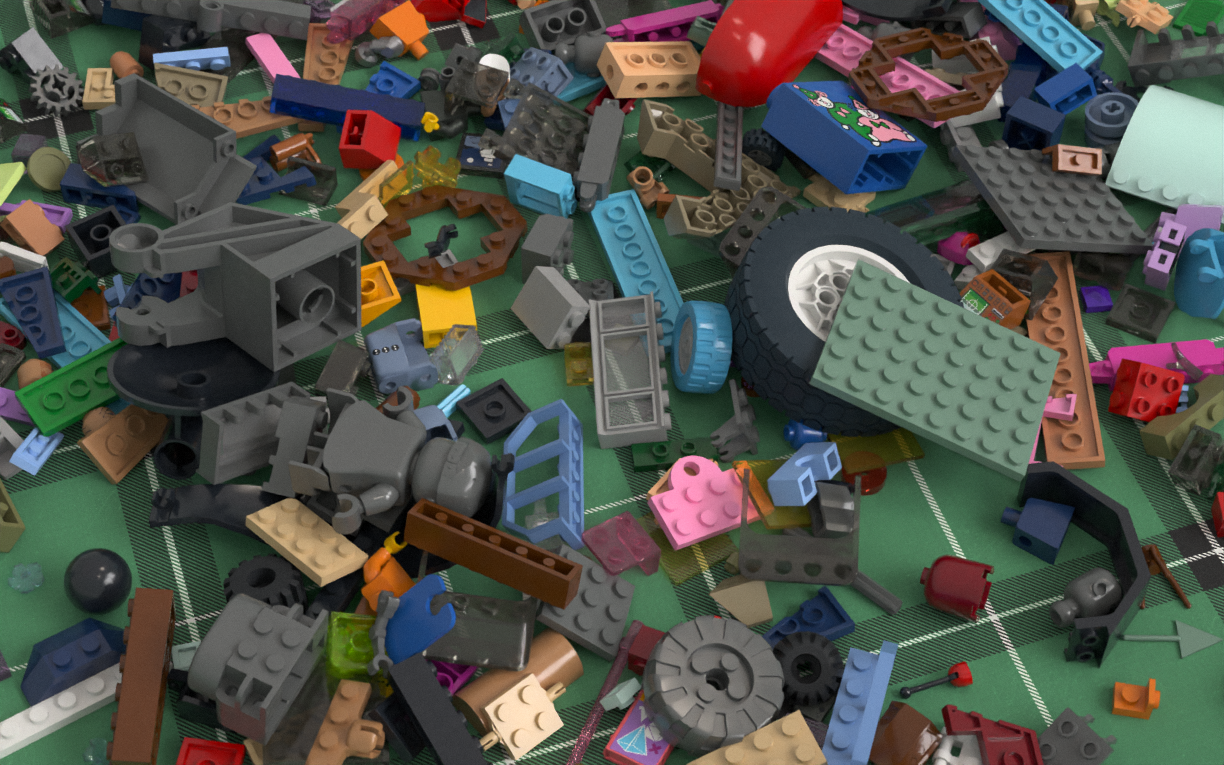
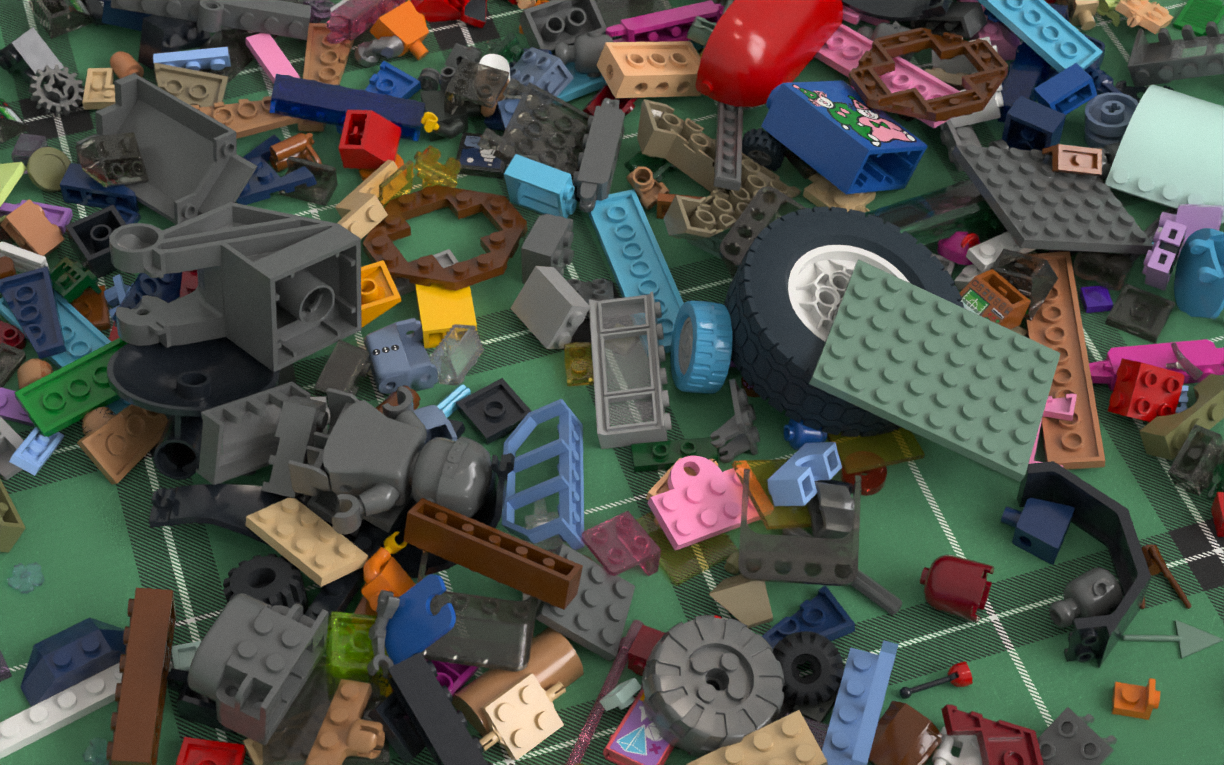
black piece [64,548,132,615] -> none
black arm [424,224,458,259] -> none

